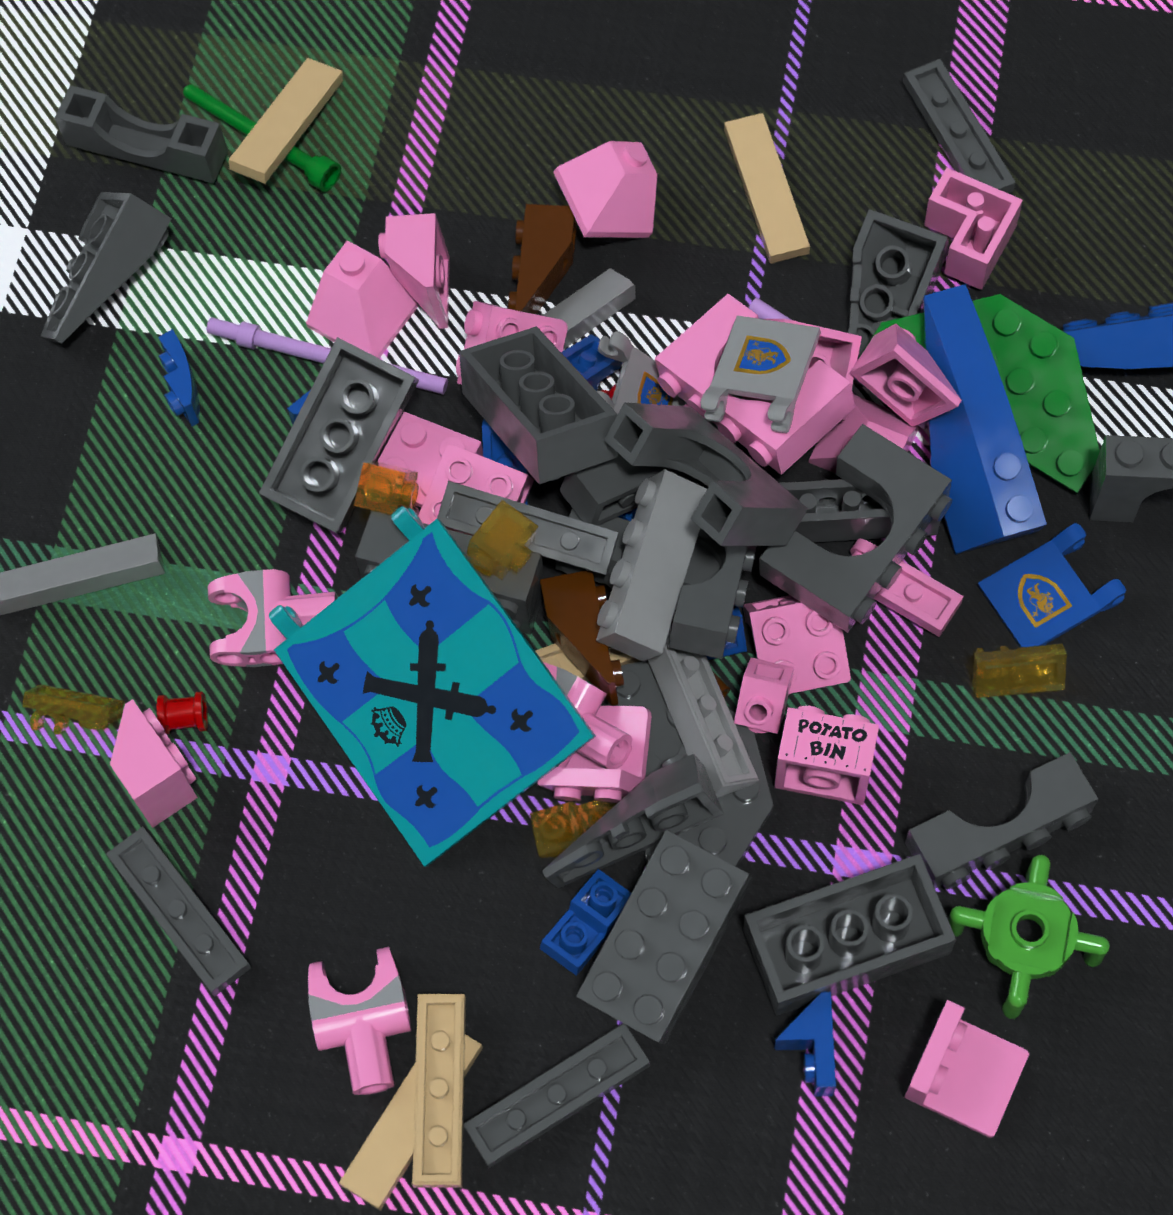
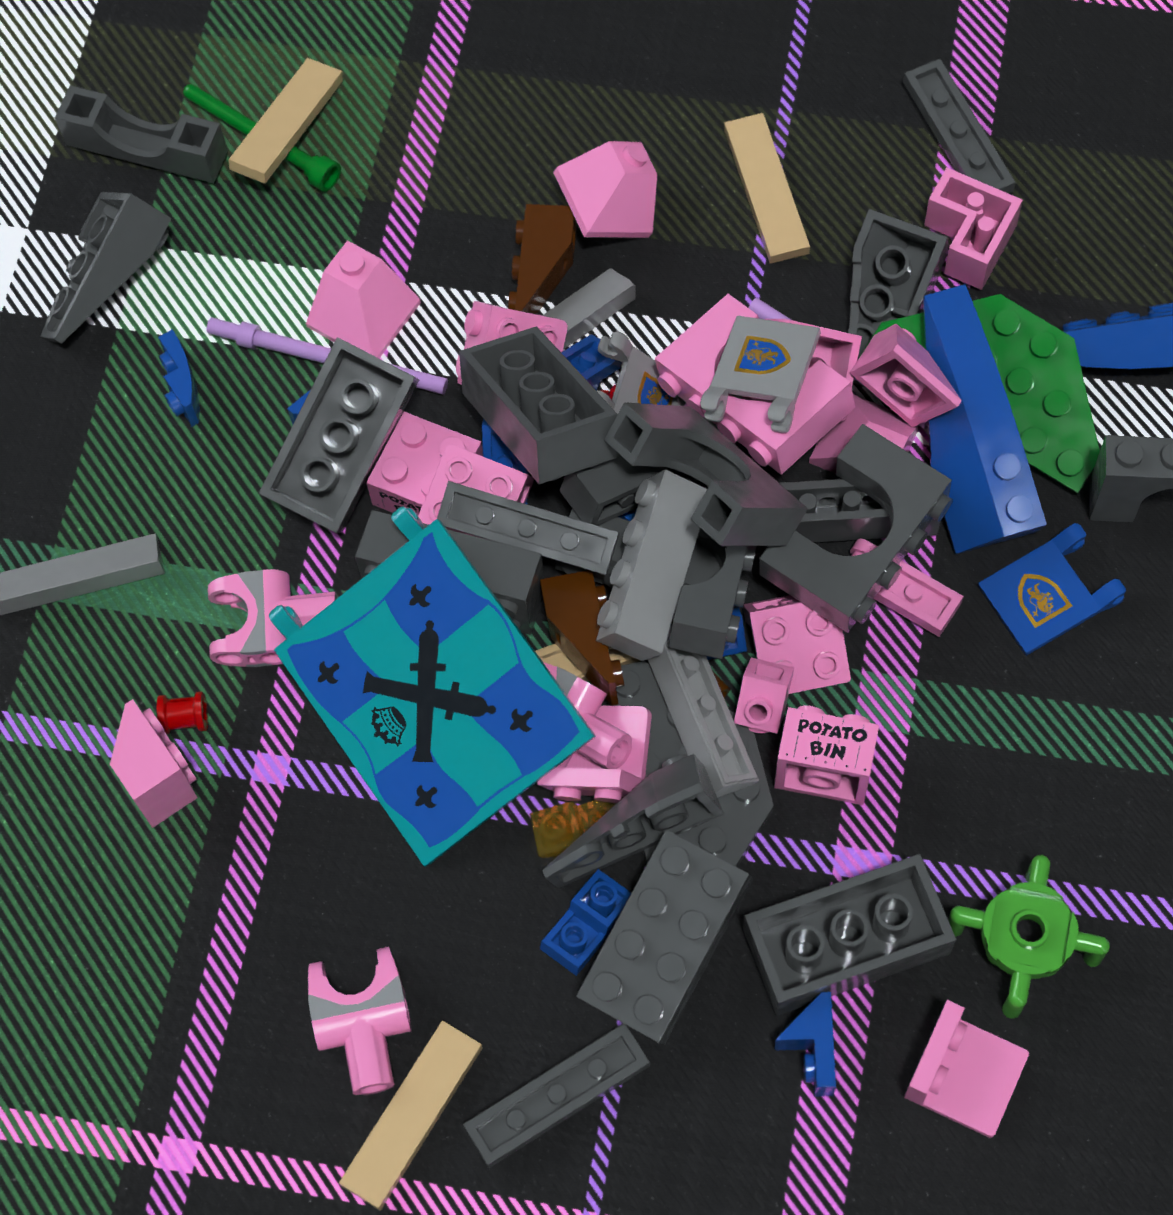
clear yellow plate [22,684,124,735] -> none
dark grey plate [106,826,251,997] -> none
clear yellow brick [354,462,419,515] -> none
bright pink slope [378,213,450,329] -> none
tan tile [412,994,466,1188] -> none
clear yellow brick [466,500,539,580] -> none
dark grey arch [905,752,1098,890] -> none
clear yellow plate [973,644,1067,698] -> none

